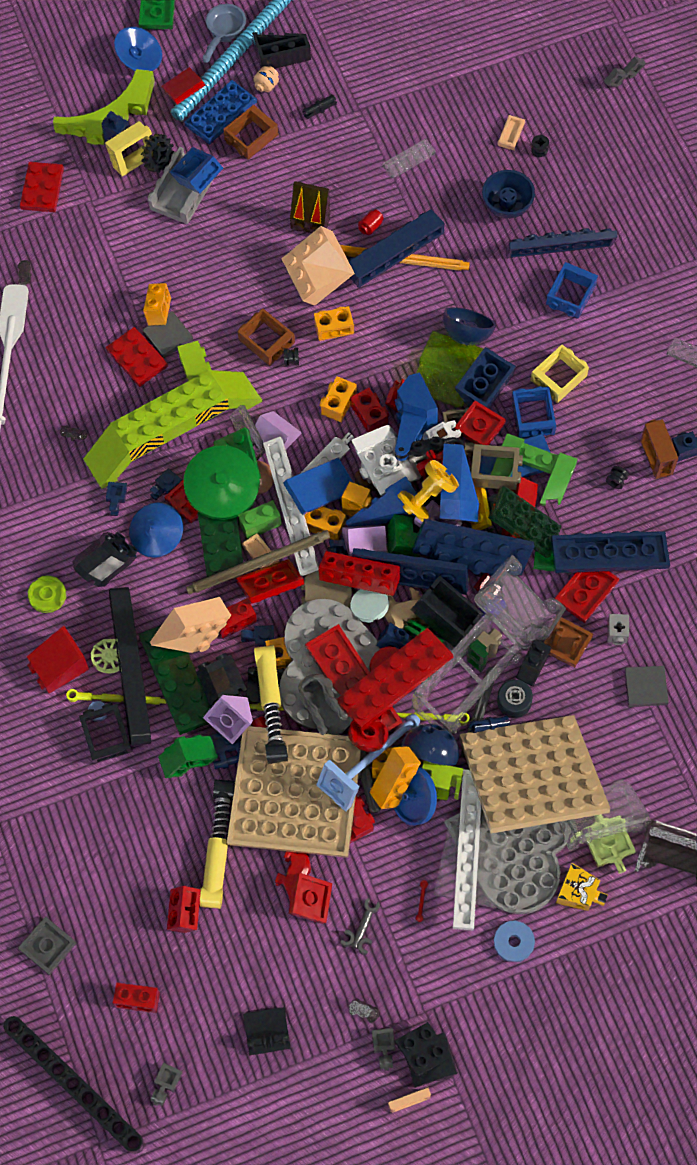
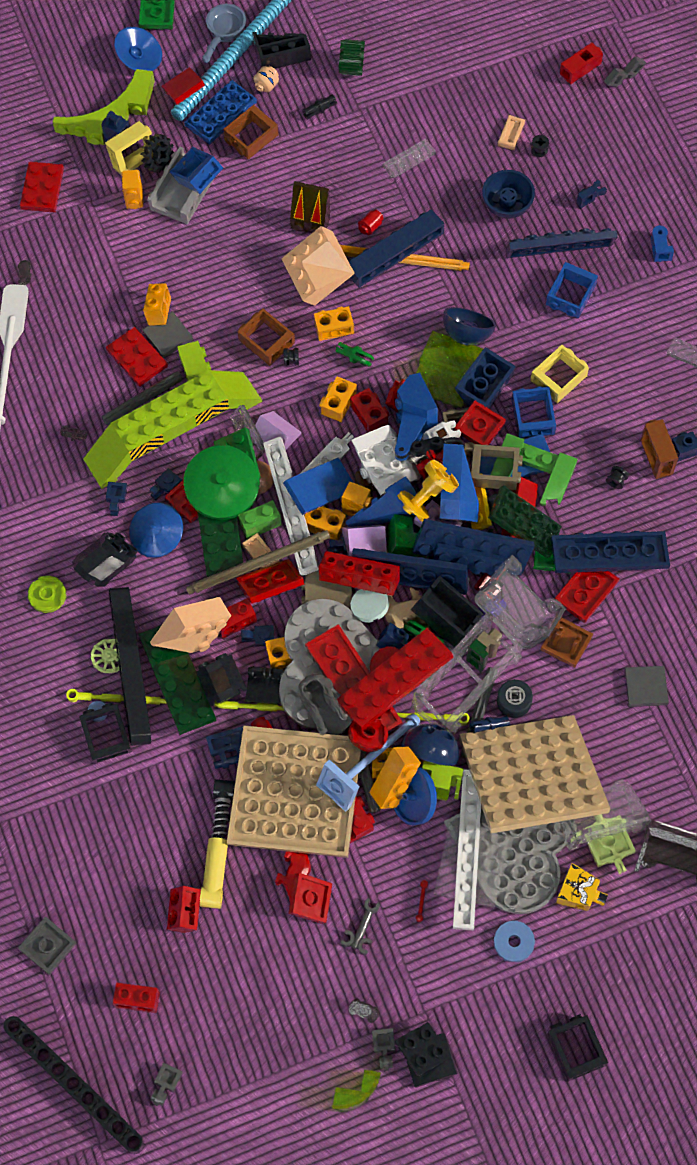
red slope [27,626,89,694] -> none
green brick [158,735,218,778] -> none
lavender slope [203,695,253,744] -> none
black hinge [243,1007,291,1056] -> none
piece [254,645,288,764] -> none
white bush [379,454,397,473] -> none
light nougat tile [388,1088,431,1113] -> none
black brick [516,640,552,686] -> none
light grey brick [607,614,629,645] -> none
none -> dark grey axle [102,371,183,425]
none -> light orange brick [121,170,143,209]
none -> clear neon green brick [332,1070,381,1112]
none -> green arm [336,342,374,367]
none -> dark green brick [339,39,365,76]
none -> black window [547,1014,609,1082]
none -> red brick [560,42,603,85]
none -> dark blue plate [576,179,607,209]
none -> blue leg [651,225,674,262]

